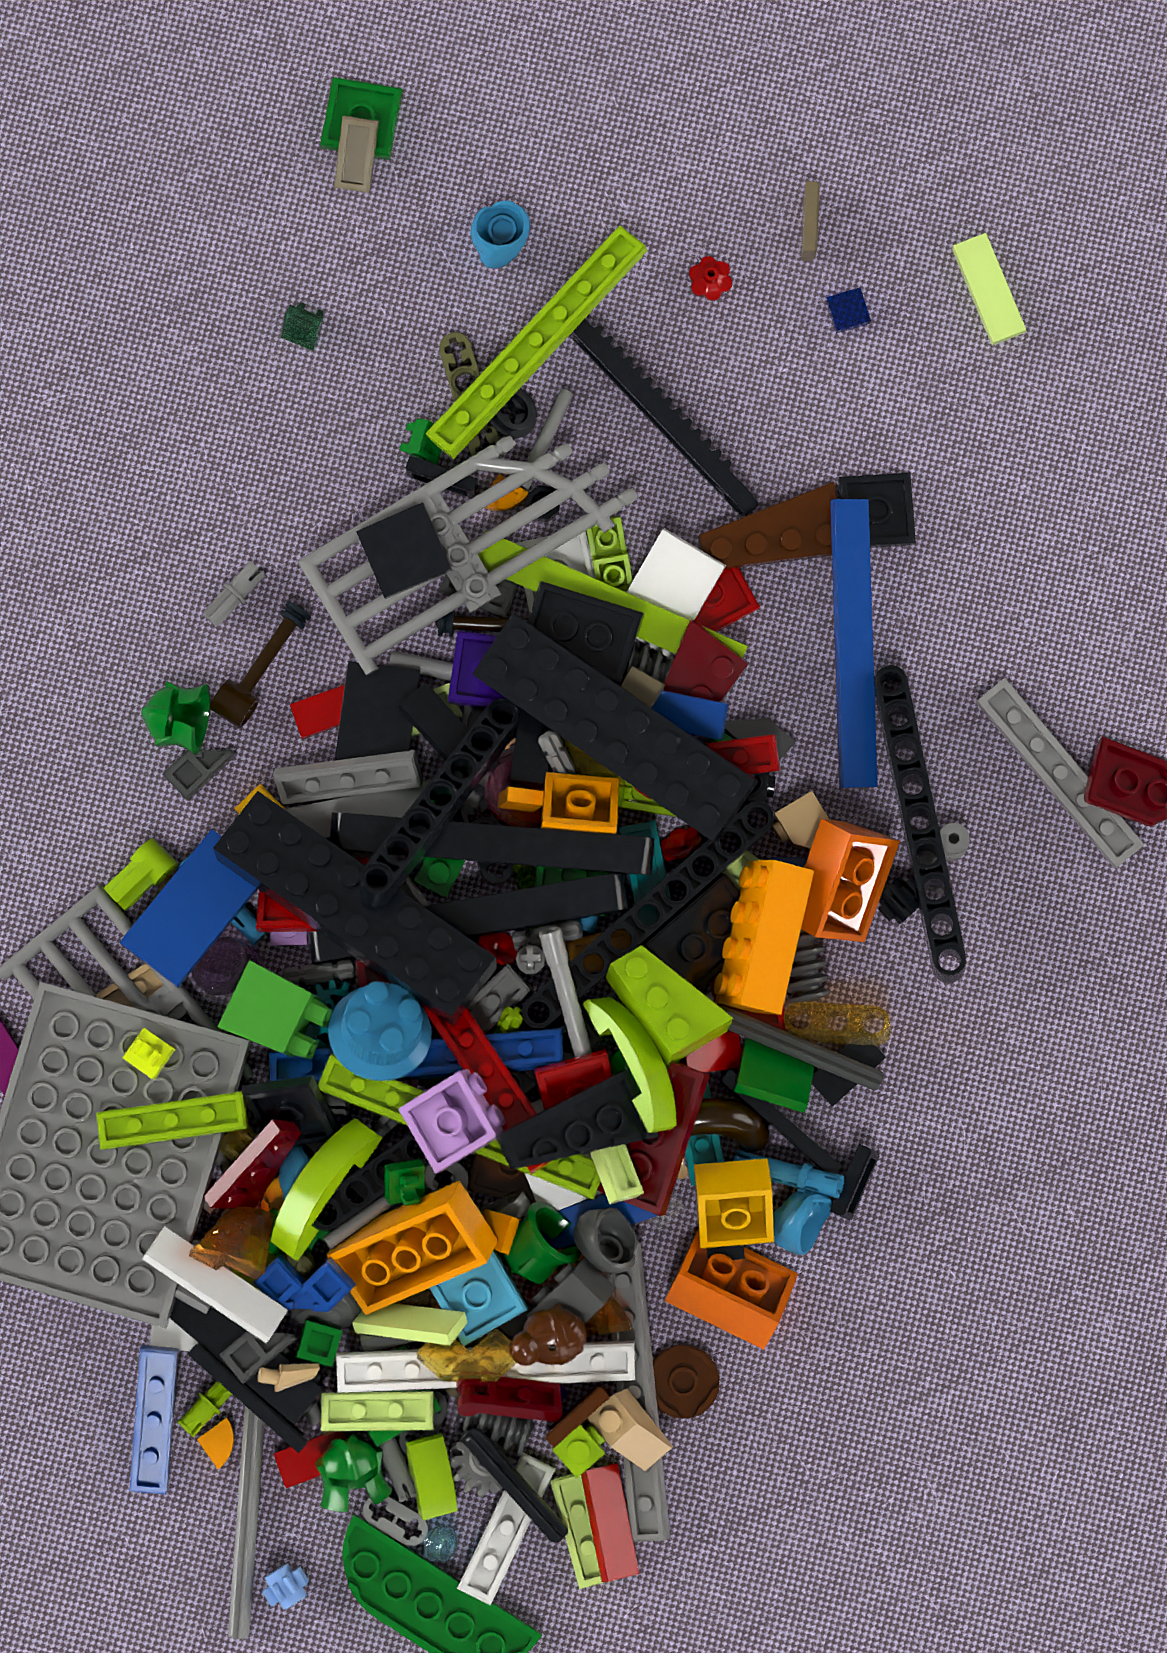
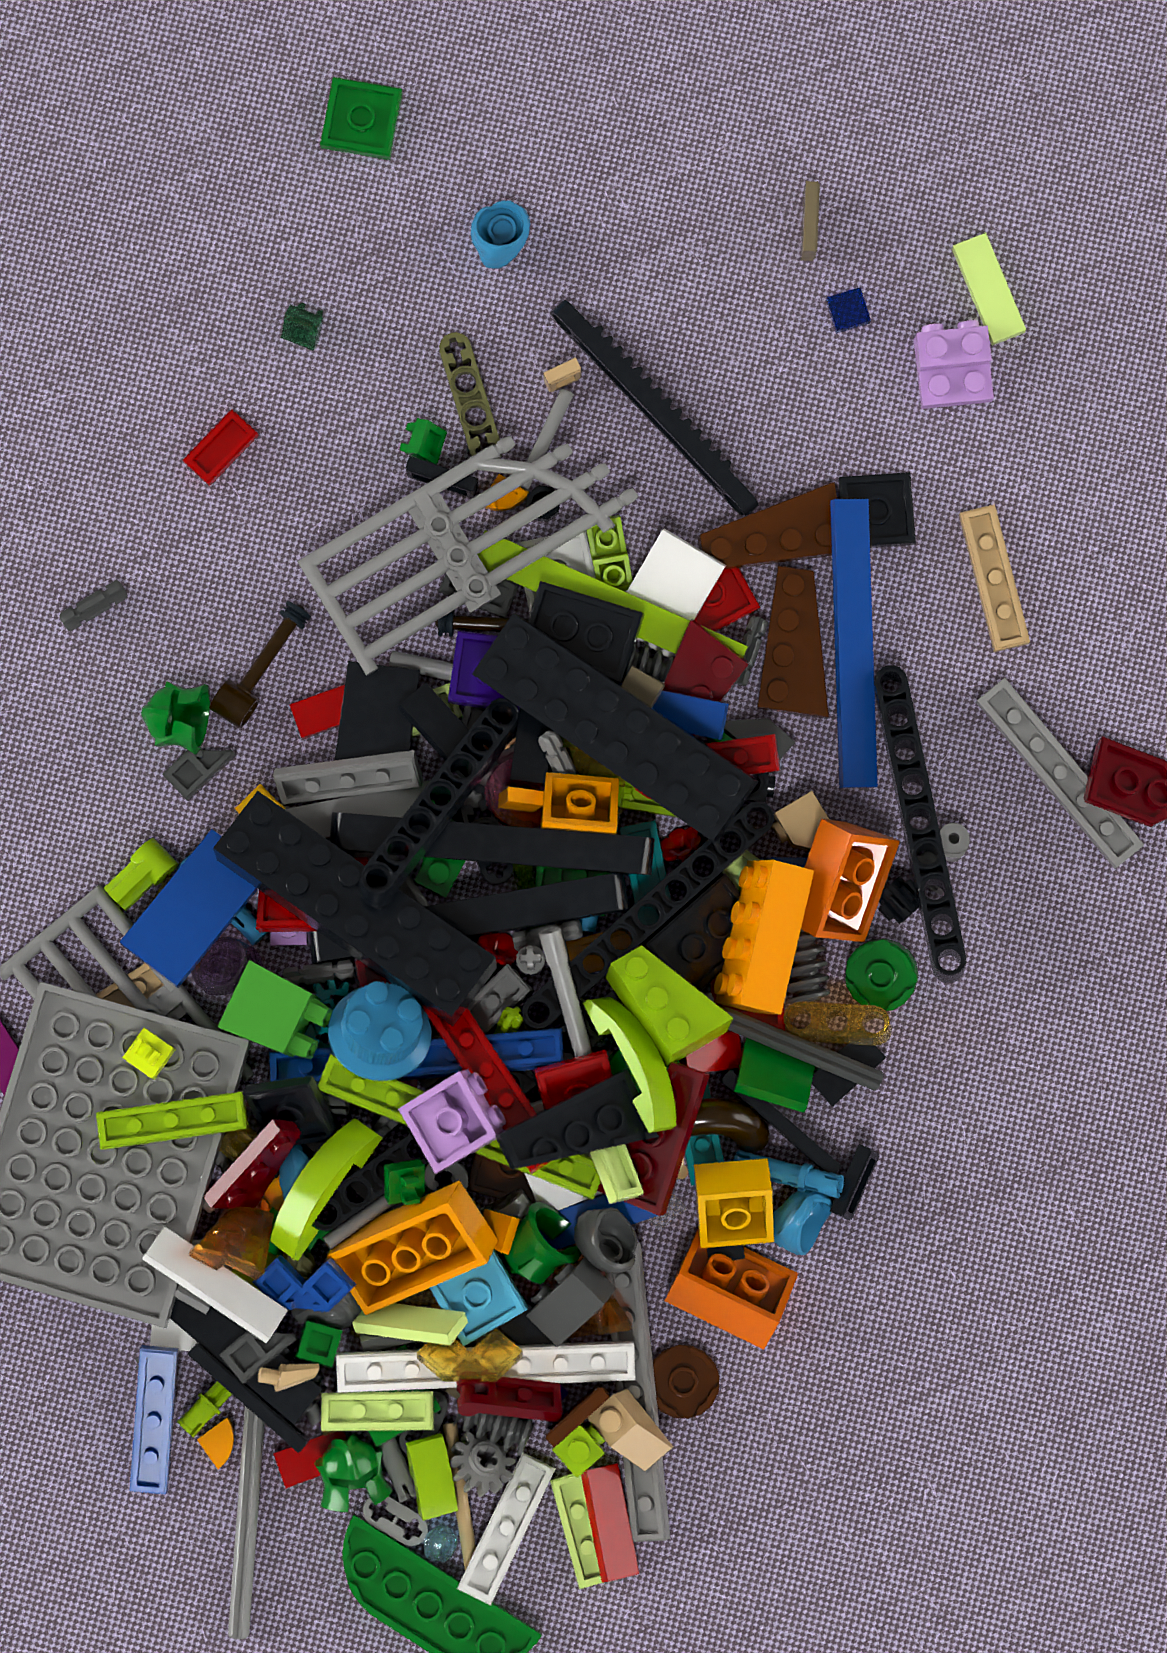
light grey axle [203,561,266,626] -> none
light blue gear [262,1563,310,1610] -> none
dark tan tile [334,116,379,193] -> none
black tile [356,502,452,599] -> none
lime tile [425,225,647,460] -> none
black axle [462,1427,568,1543] -> none
black gear [487,388,537,440] -> none
reddish brown piece [508,1303,587,1366] -> none
red plant [689,256,732,301] -> none
none -> dark grey axle [59,580,128,631]
none -> red tile [183,409,259,487]
none -> tan piece [442,1422,476,1571]
none -> tan tile [543,358,581,392]
none -> dark grey axle [735,616,768,686]
none -> reddish brown wing [757,566,829,719]
none -> green tile [845,938,919,1011]
none -> lavender plate [914,320,994,409]
none -> tan tile [959,504,1030,652]

